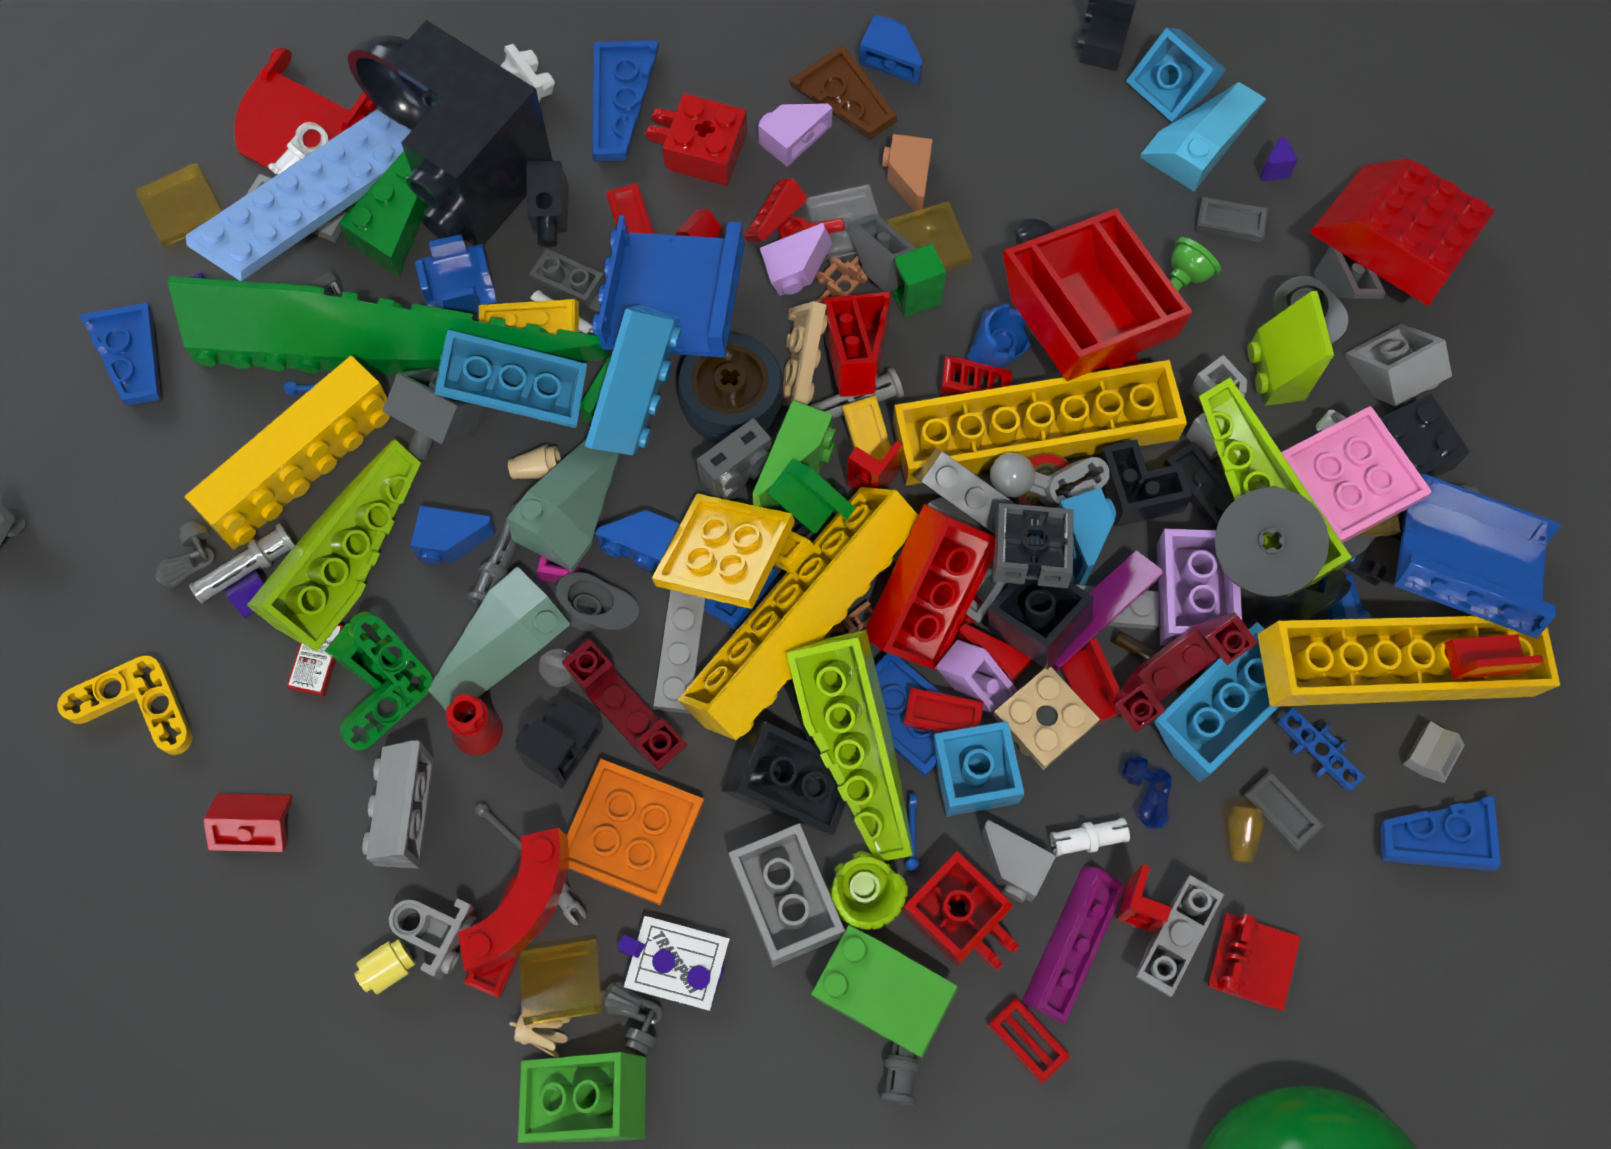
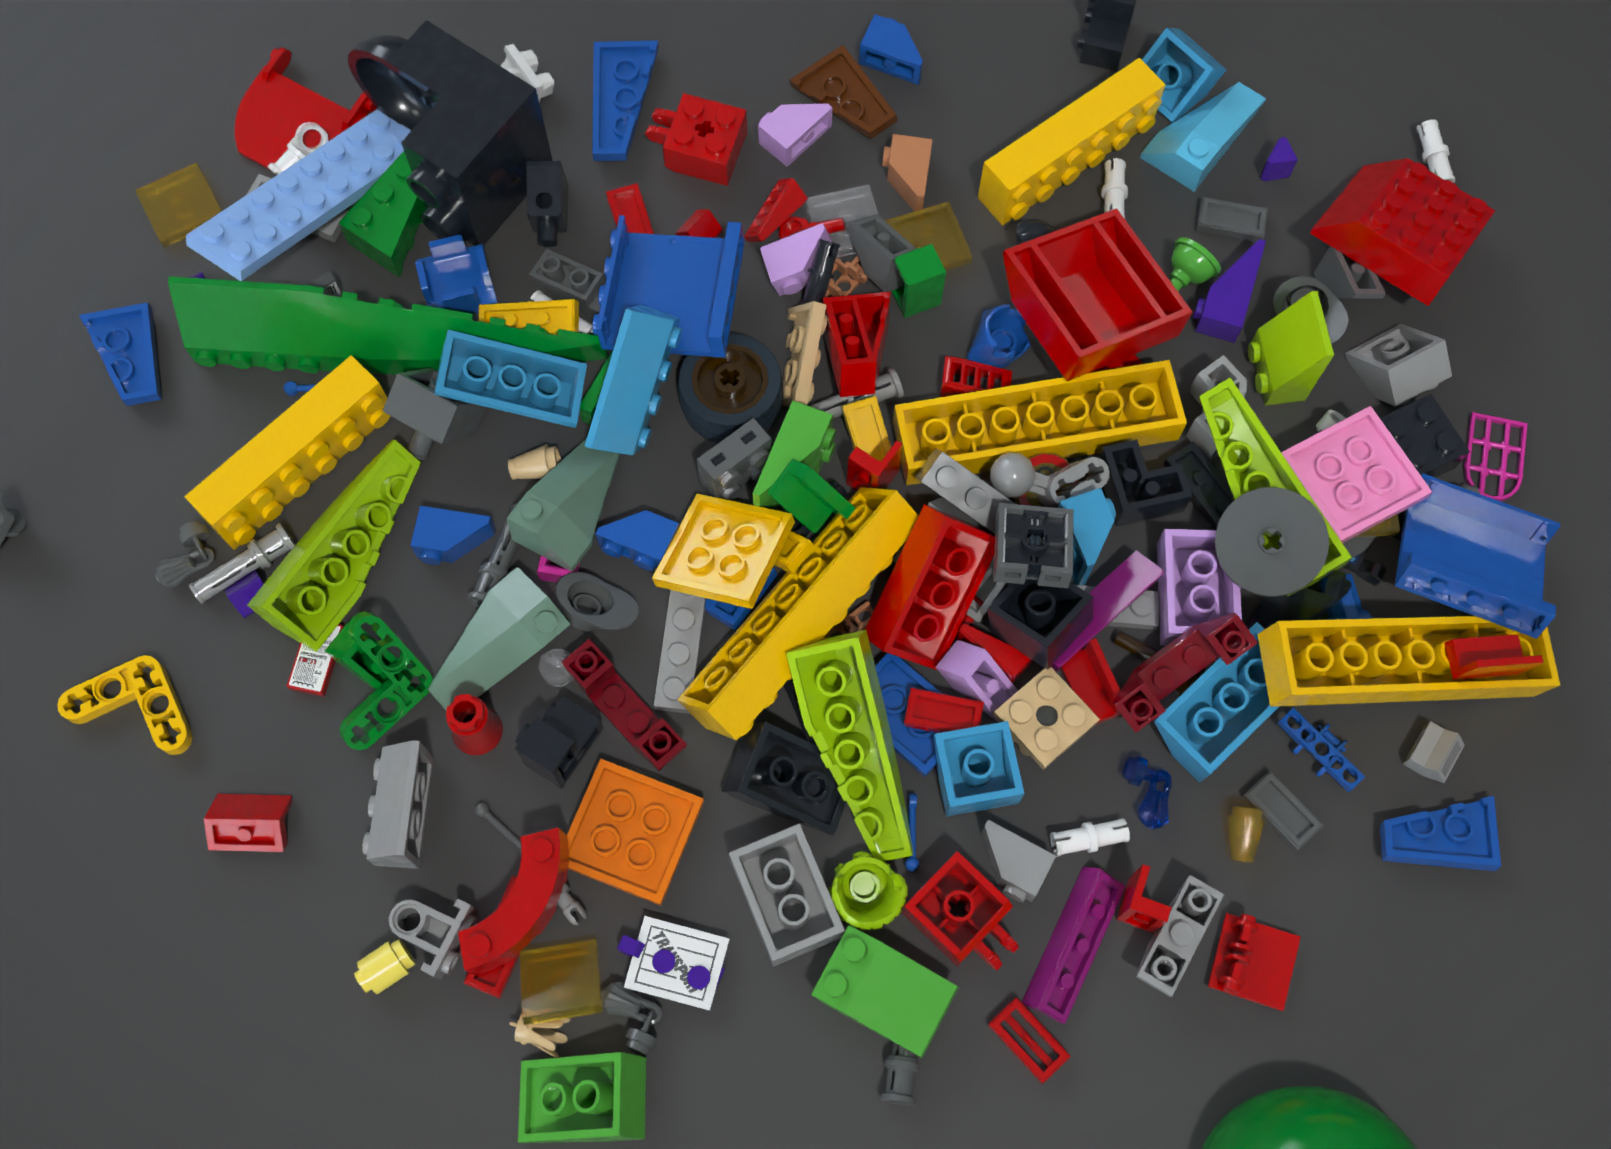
none -> black axle [803,239,841,304]
none -> yellow brick [978,57,1165,226]
none -> white pin [1101,158,1128,219]
none -> dark purple slope [1193,239,1266,343]
none -> white pin [1416,120,1456,183]
none -> dark pink window [1463,412,1528,501]

